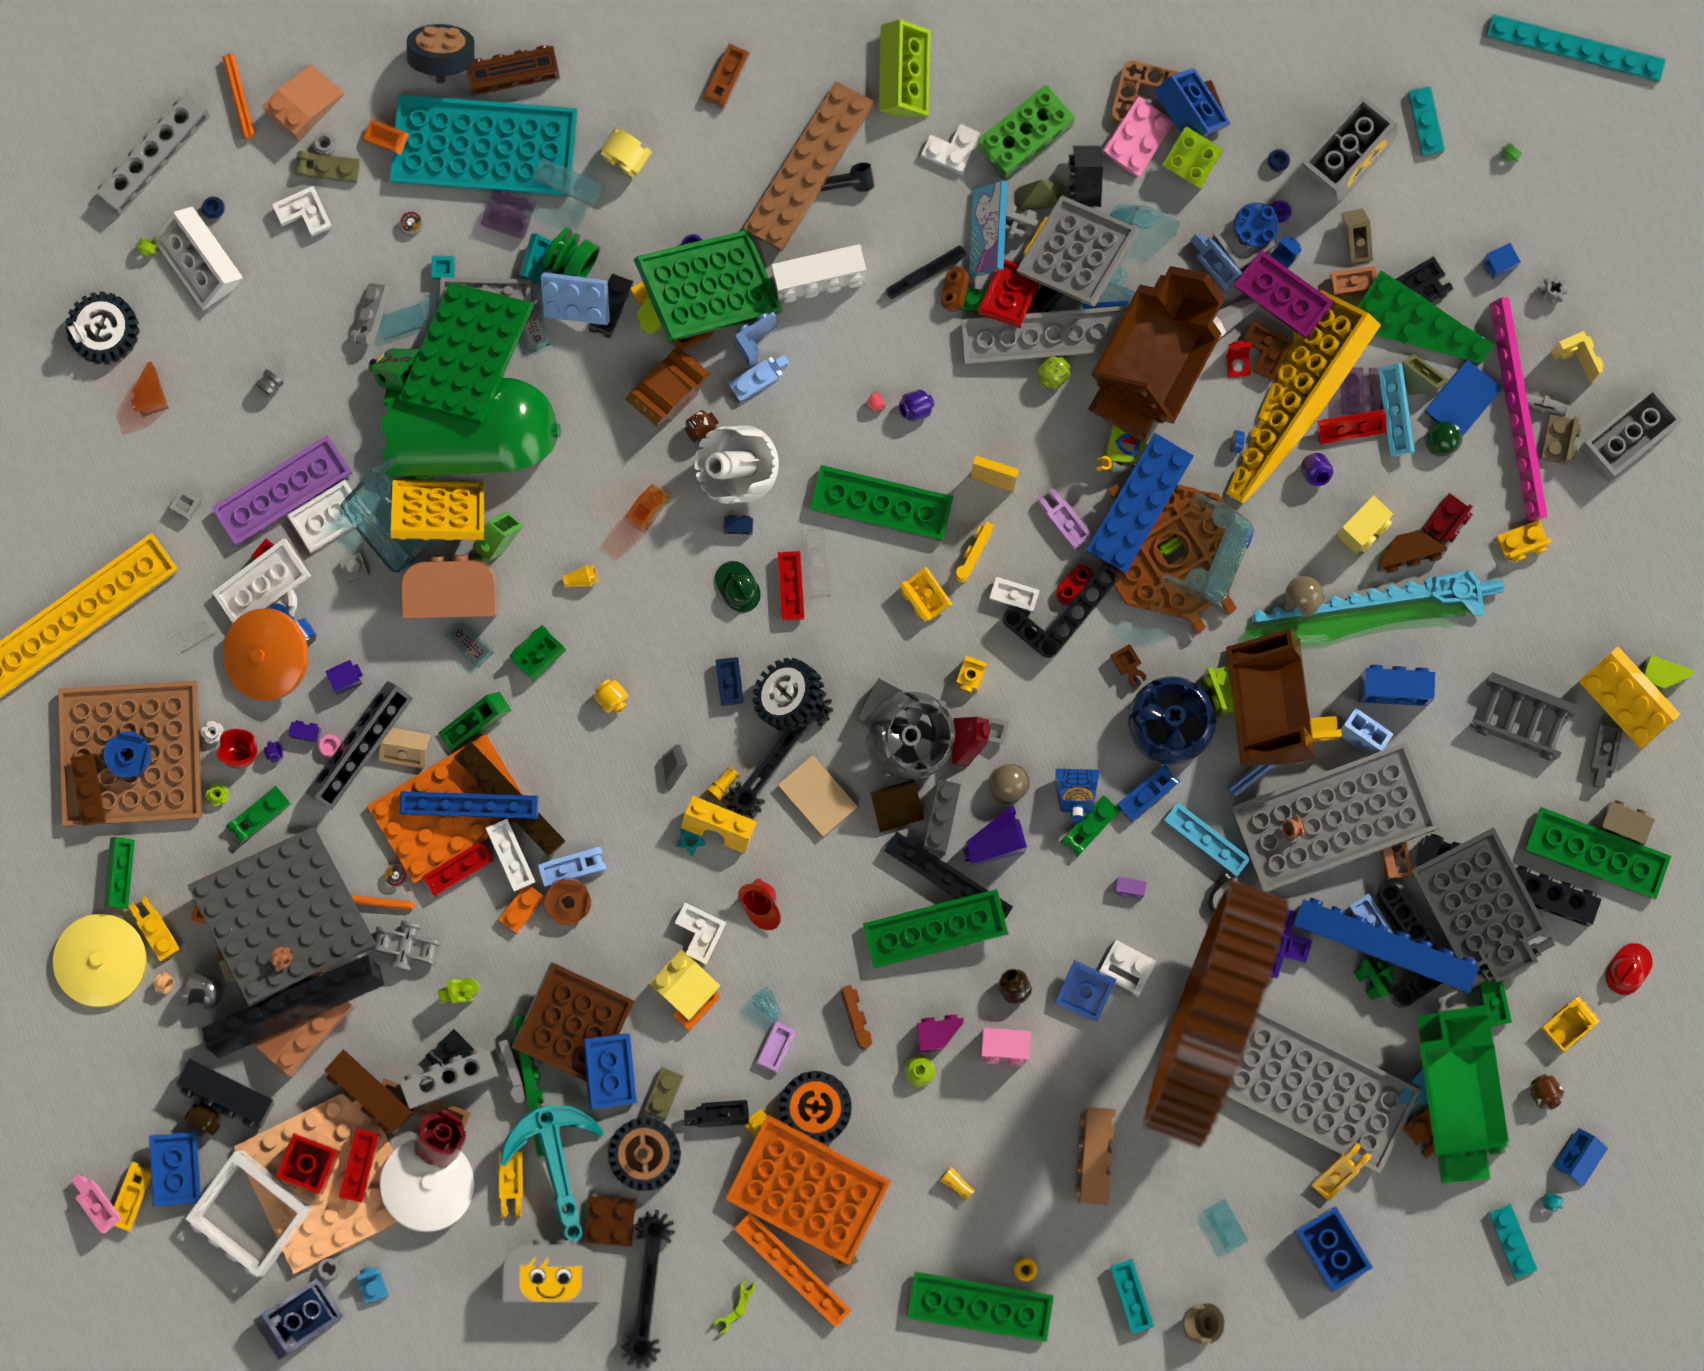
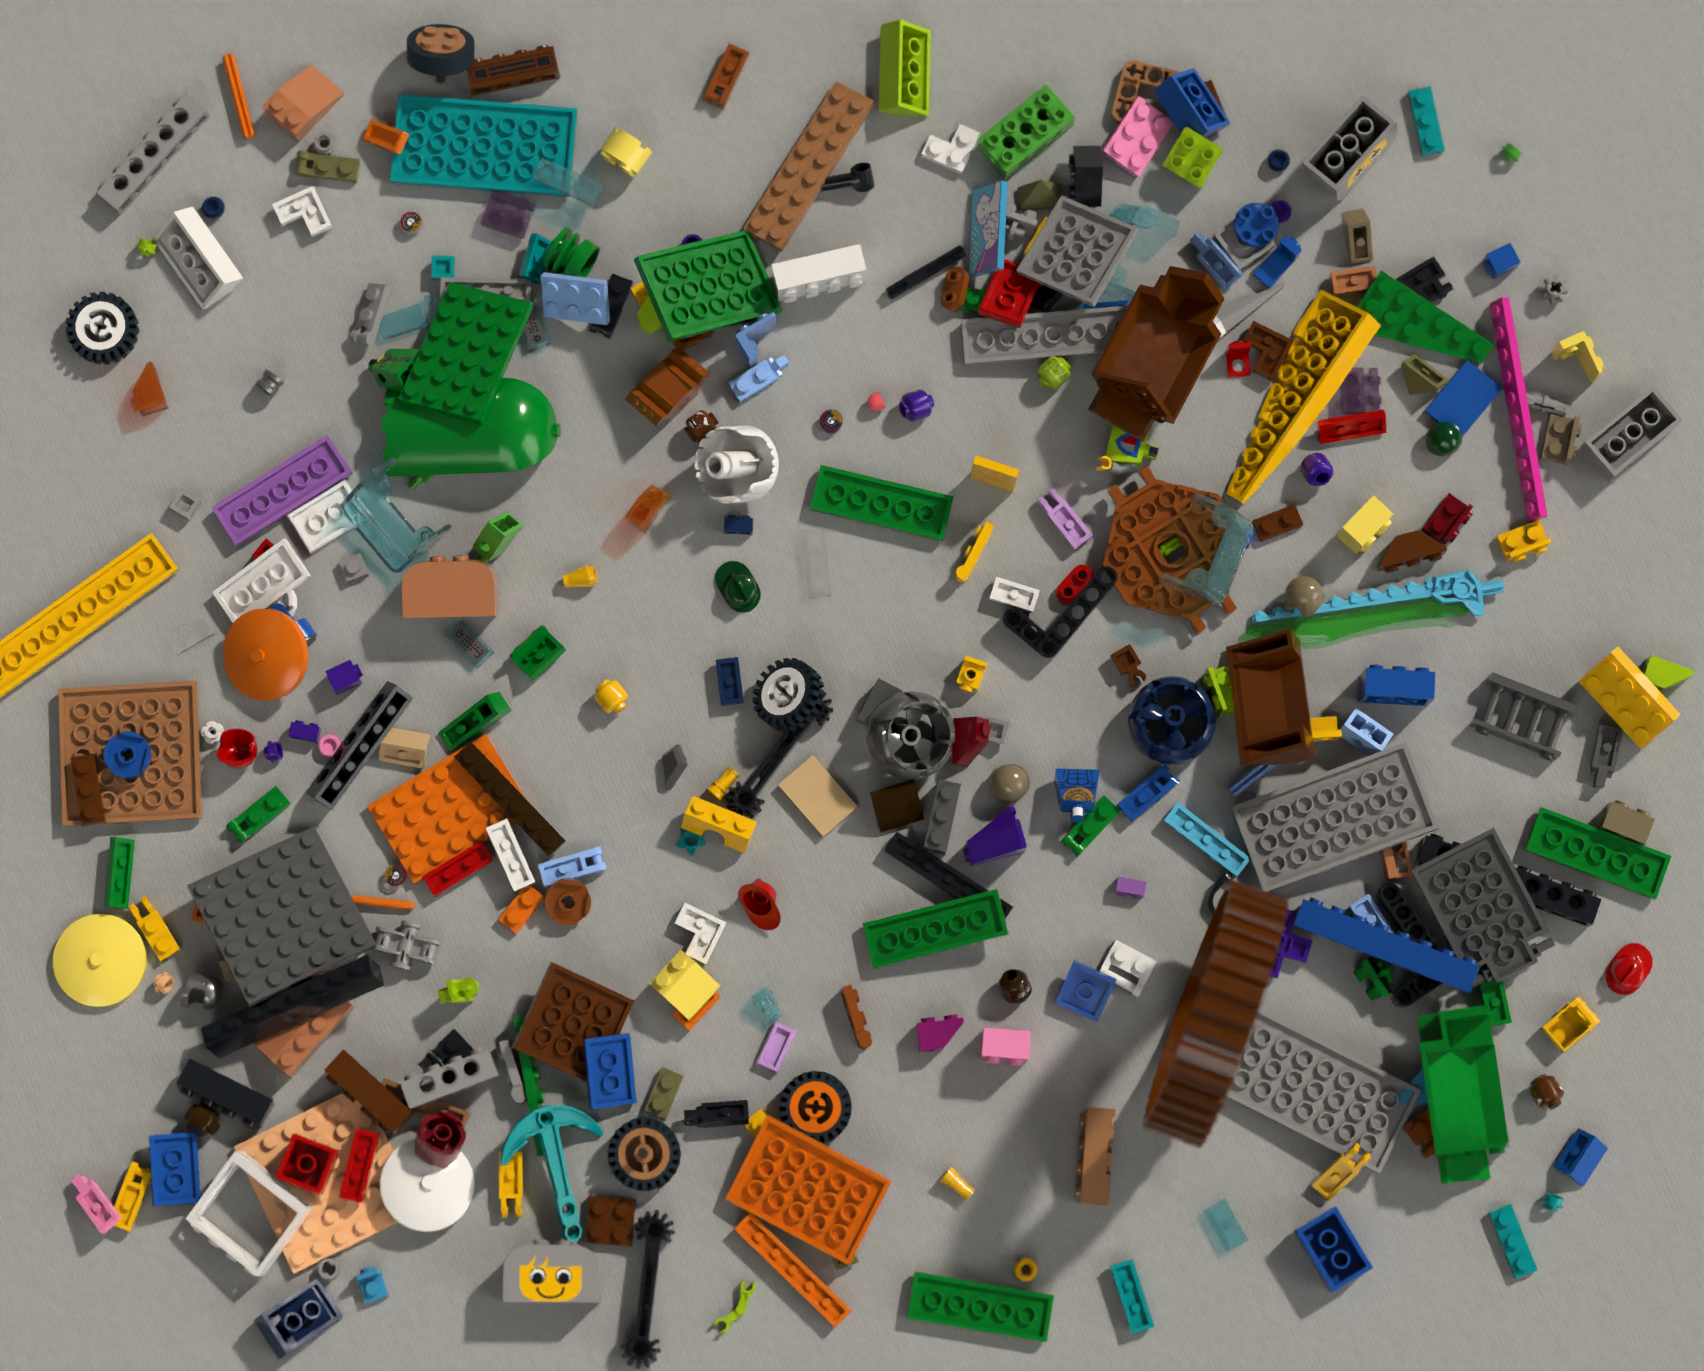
white plate [68,321,87,343] -> none
lime plate [206,783,229,806] -> none
nougat plate [270,947,293,971] -> none
yellow plate [391,480,484,541] -> none
blue tile [400,791,539,819] -> none
red plate [777,551,805,621] -> none
yellow bracket [899,567,952,621] -> none
lime cone [904,1055,936,1087] -> none
blue plate [1086,433,1194,574] -> none
dark tan helmet [1183,1303,1225,1344] -> none
blue tile [1231,430,1245,453] -> none
magenta plate [1234,250,1334,339] -> none
nougat plate [1282,815,1304,841] -> none
medium azure plate [1378,363,1415,457] -> none
teal plate [1486,14,1666,83] -> none
none -> tile [820,409,843,433]
none -> reddish brown plate [1252,504,1304,543]

